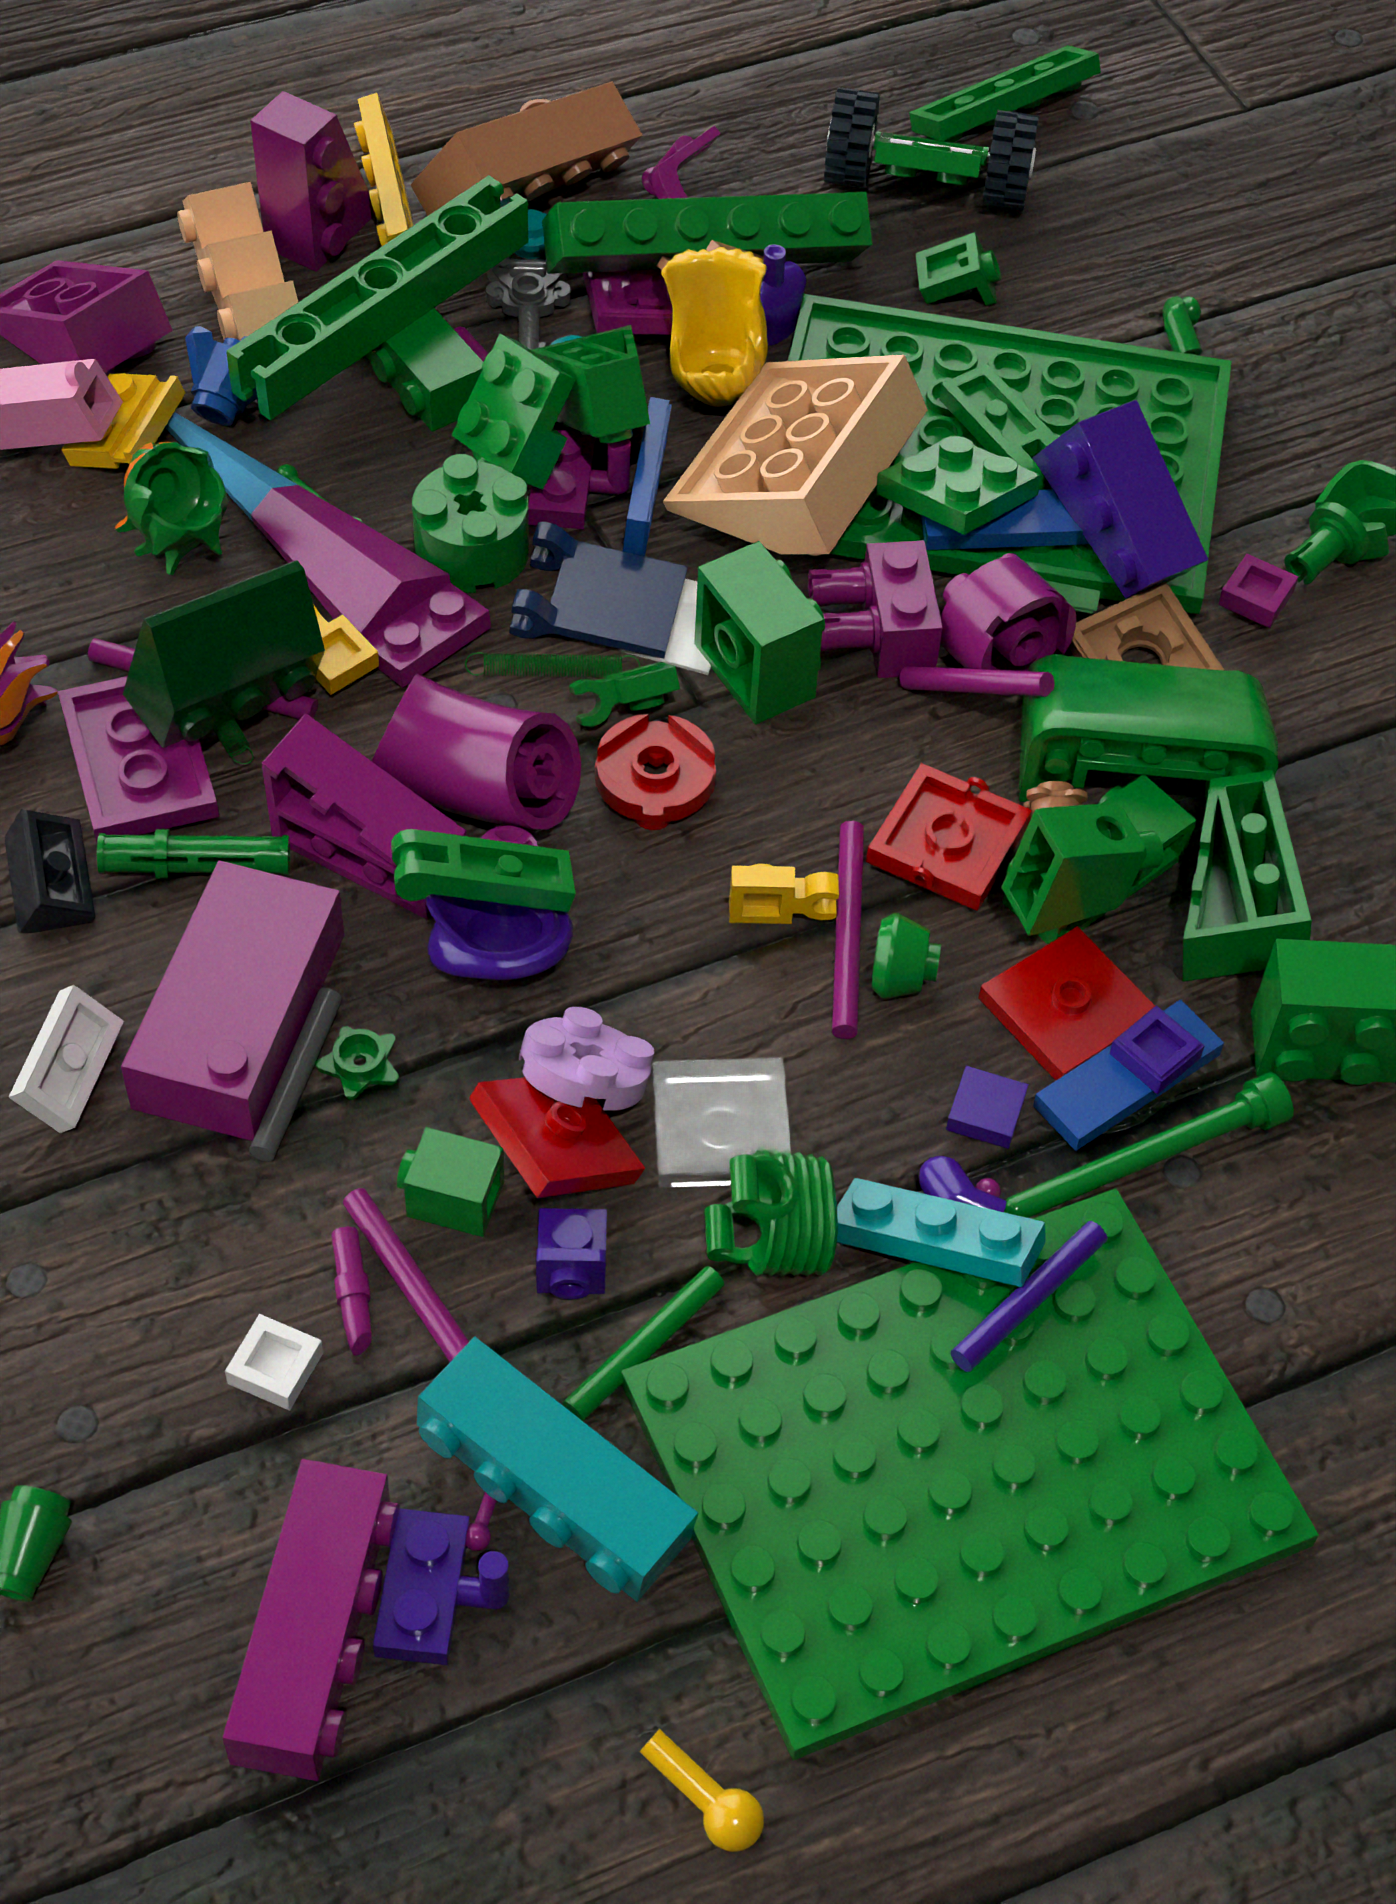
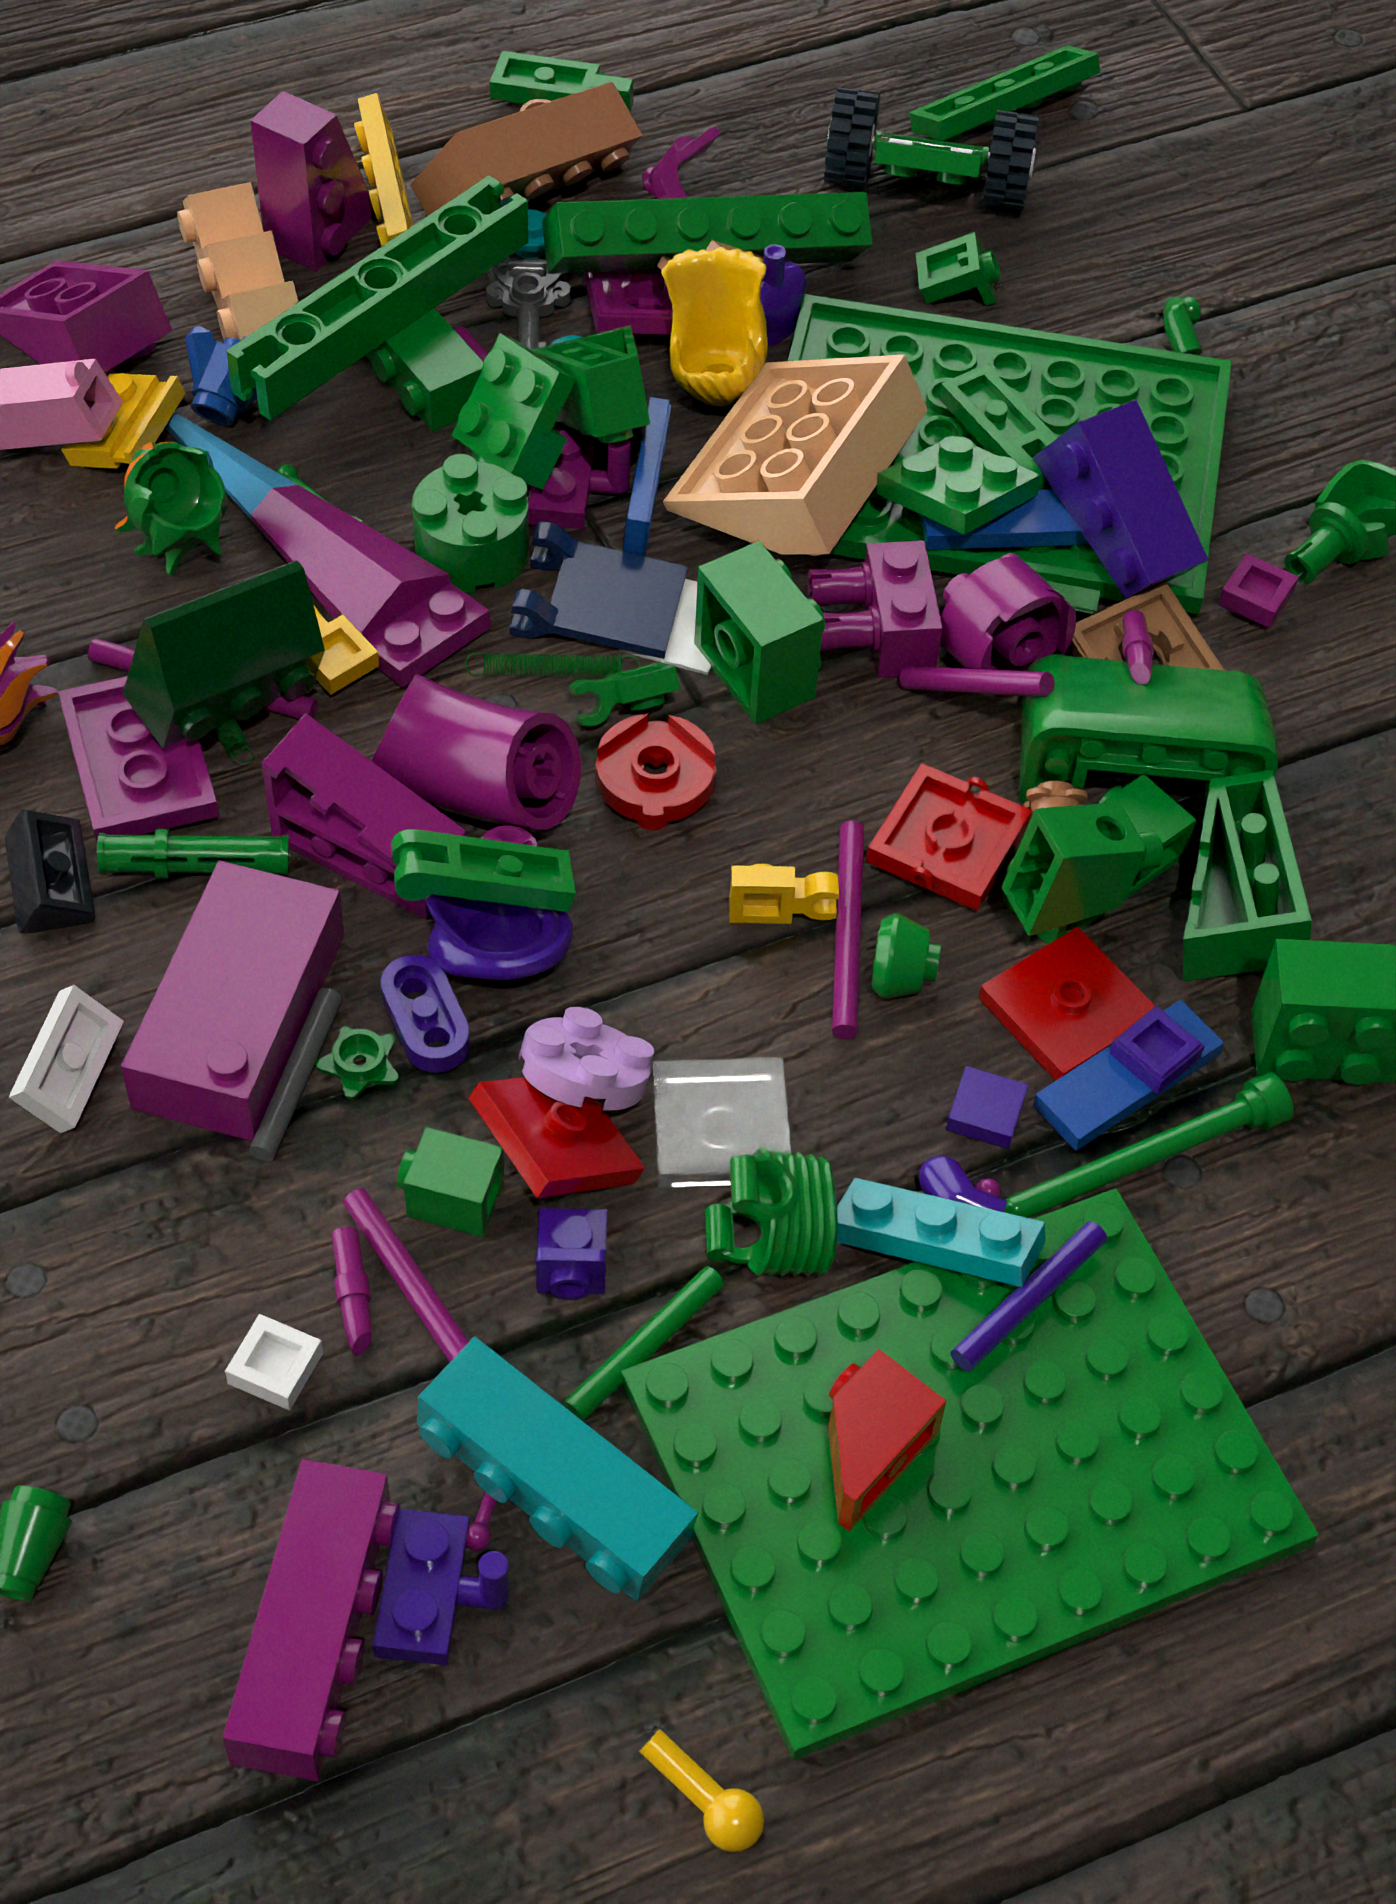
none -> dark purple plate [381,955,470,1073]
none -> green hinge [489,51,634,112]
none -> red slope [828,1349,946,1532]
none -> magenta piece [1122,610,1154,684]

